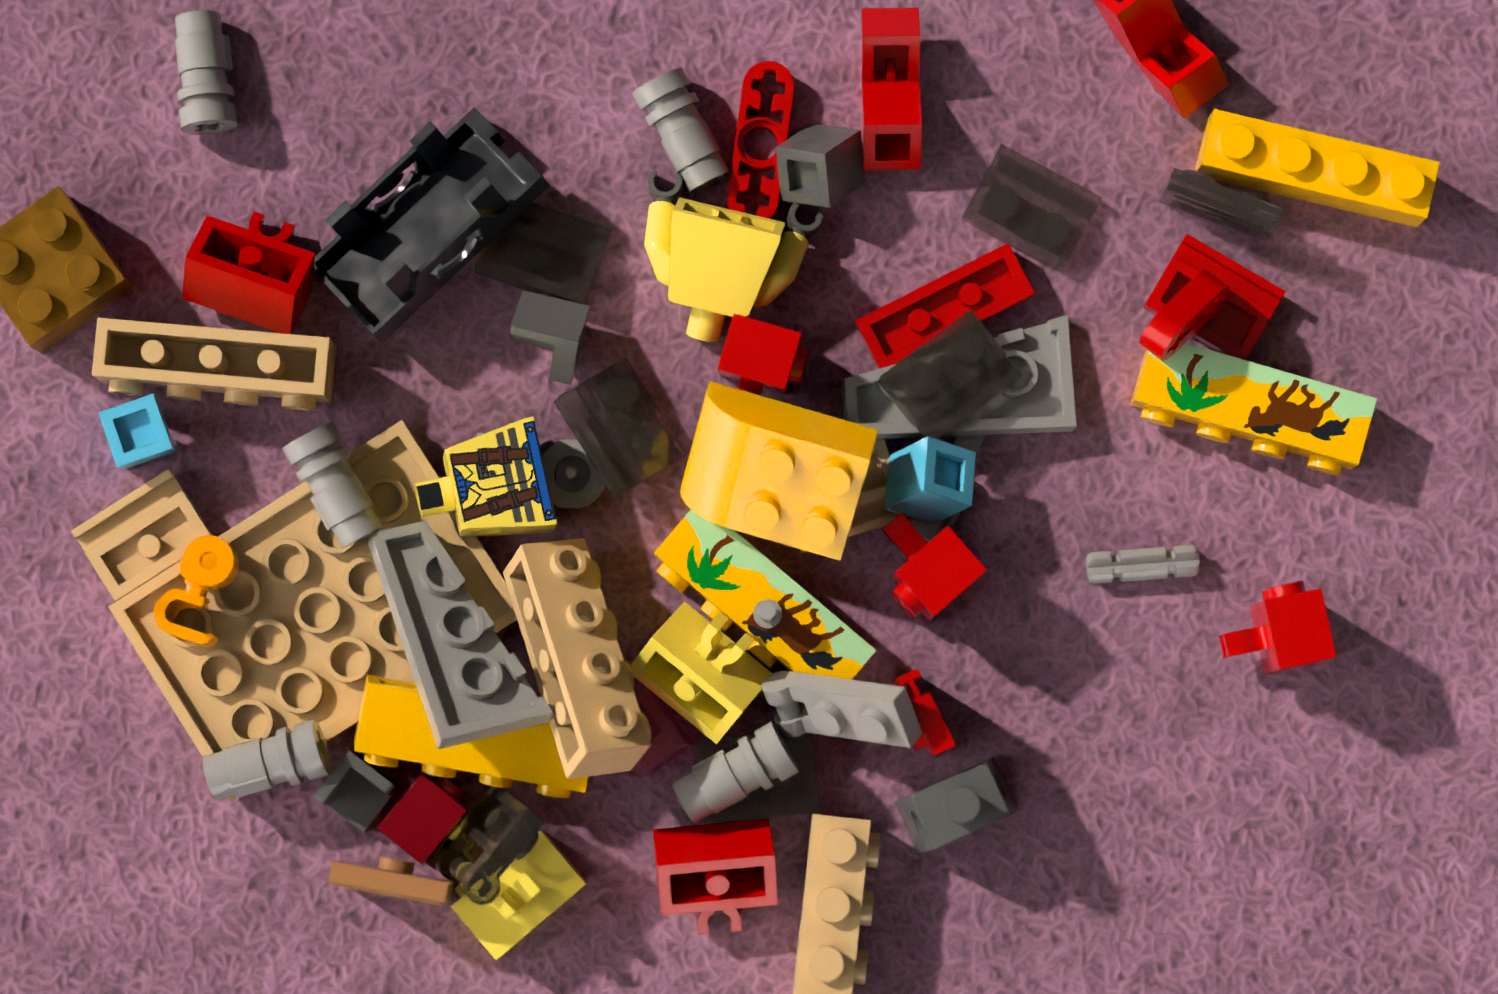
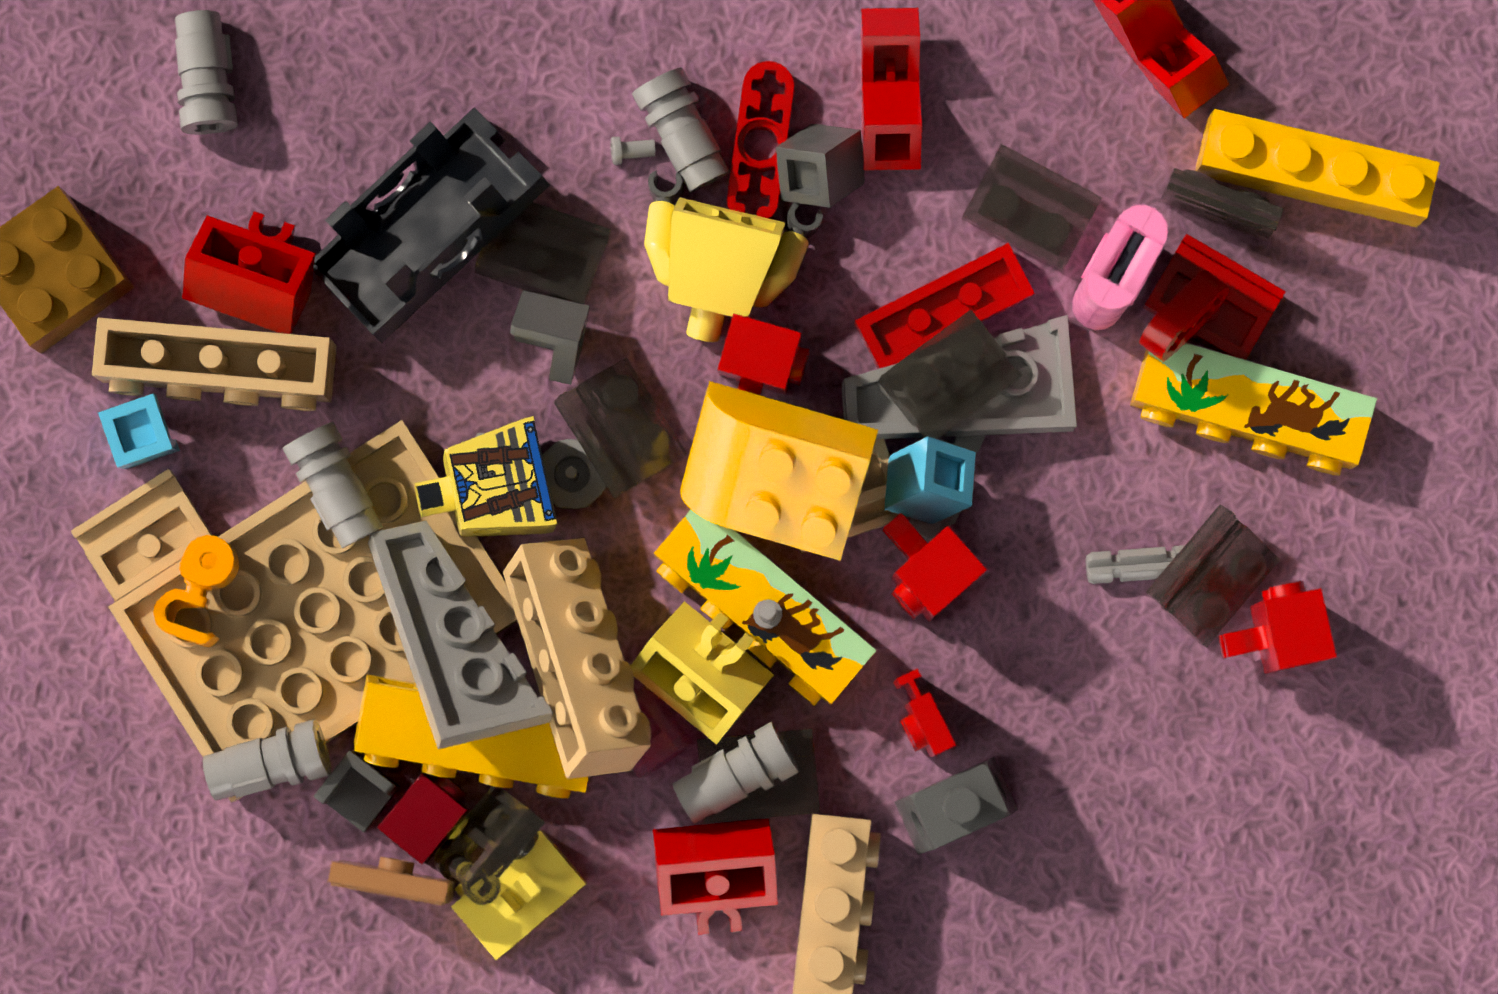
light grey plate [762,671,922,748] -> none
none -> light grey piece [610,136,655,165]
none -> bright pink piece [1072,205,1168,330]
none -> clear smoke plate [1145,505,1280,648]

